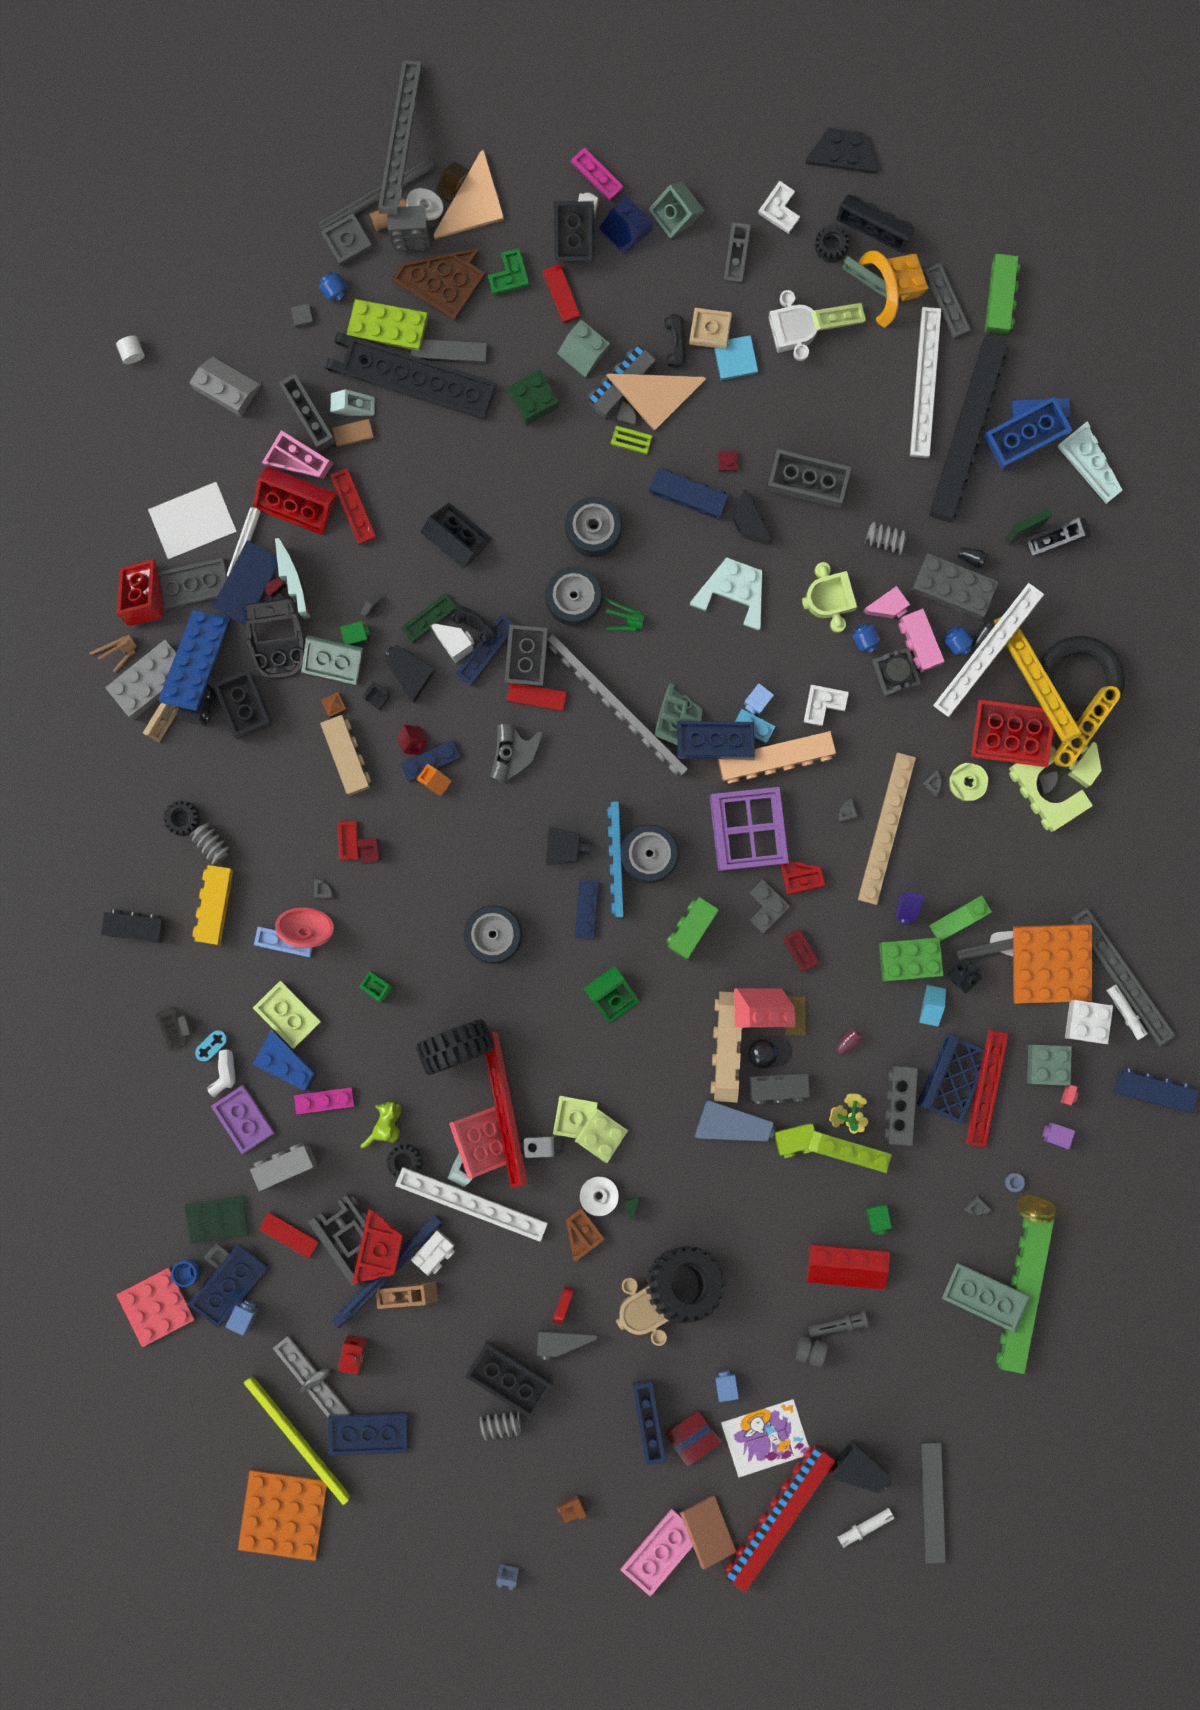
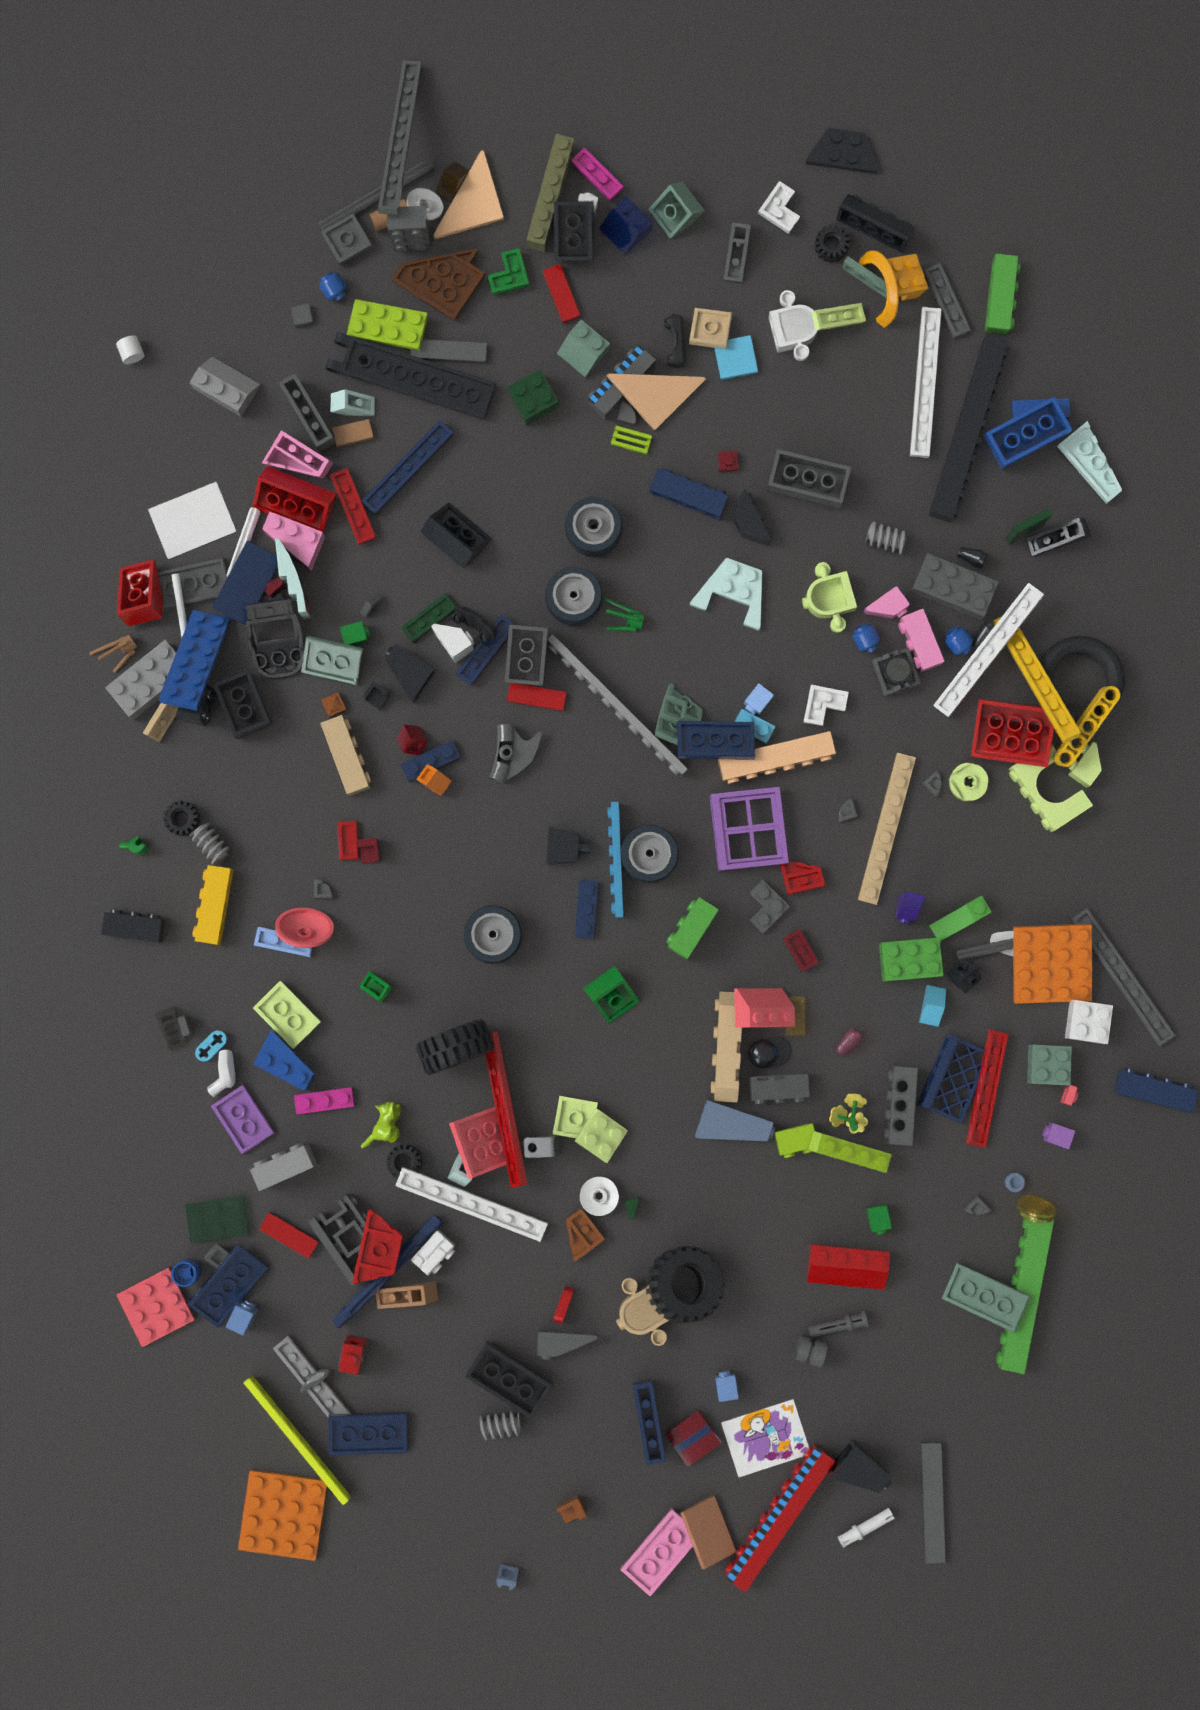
dark grey tile [1038,771,1058,795] -> none
white pin [1106,984,1148,1040] -> none
none -> green piece [119,836,150,856]
none -> white bar [171,573,187,637]
none -> bright pink wedge [263,512,325,571]
none -> dark blue plate [361,420,454,515]
none -> olive brick [526,134,574,252]

